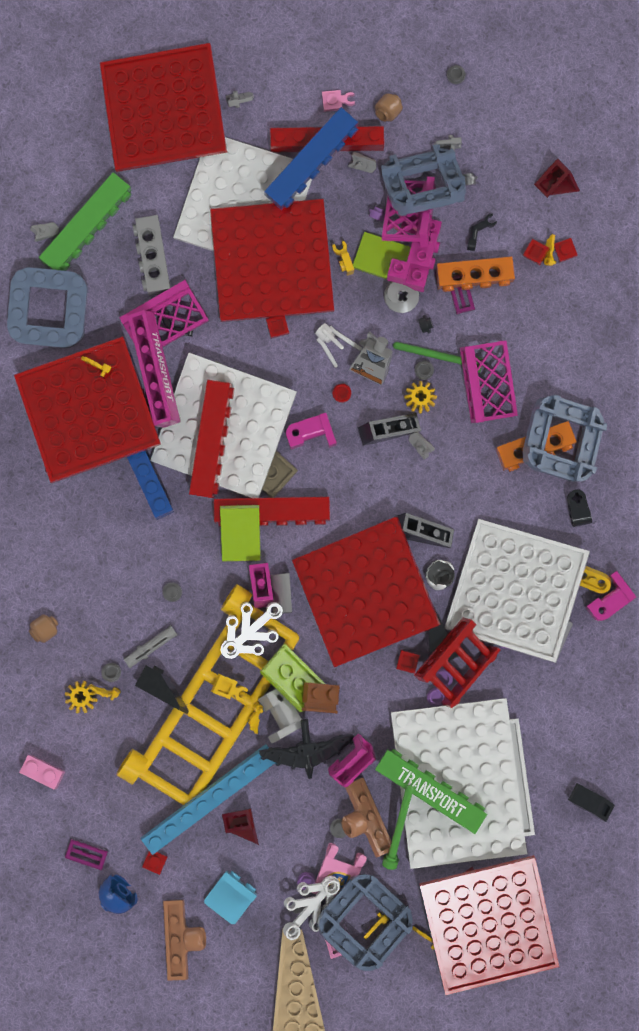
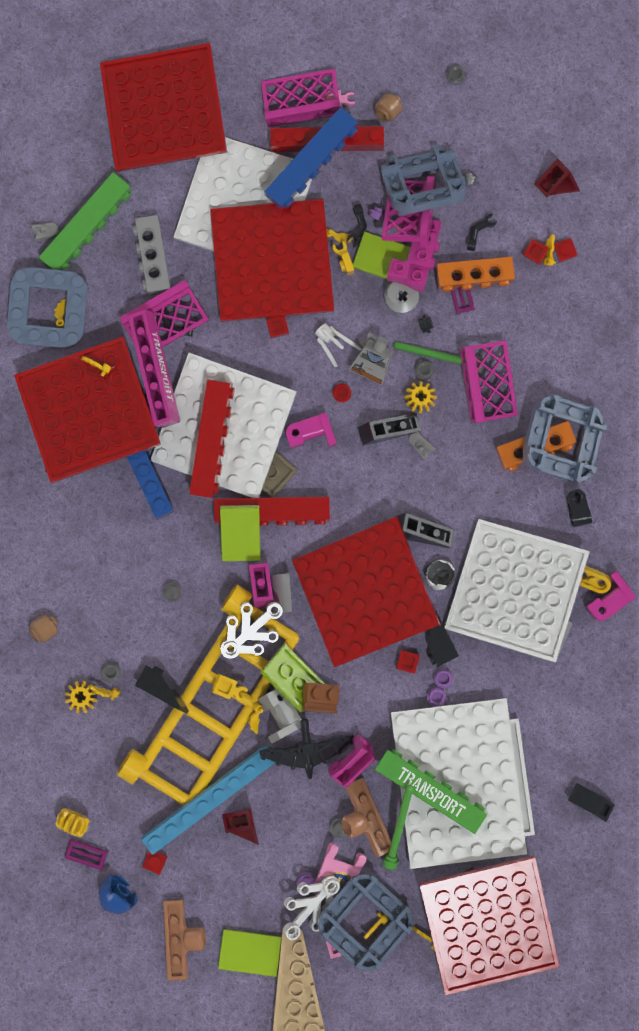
bright pink brick [19,755,65,790] -> none
light grey pin [123,625,177,668] -> none
medium azure bracket [204,870,257,924] -> none
light grey piece [226,91,254,108] -> none
light grey piece [348,152,377,173] -> none
red fence [414,617,501,708] -> none
light grey piece [434,135,462,151] -> none
none -> yellow piece [54,299,66,328]
none -> yellow gear [55,808,90,837]
none -> lime tile [218,929,282,977]
none -> dark pink fence [261,69,341,127]
none -> yellow piece [327,229,354,243]
none -> black arm [346,204,367,248]

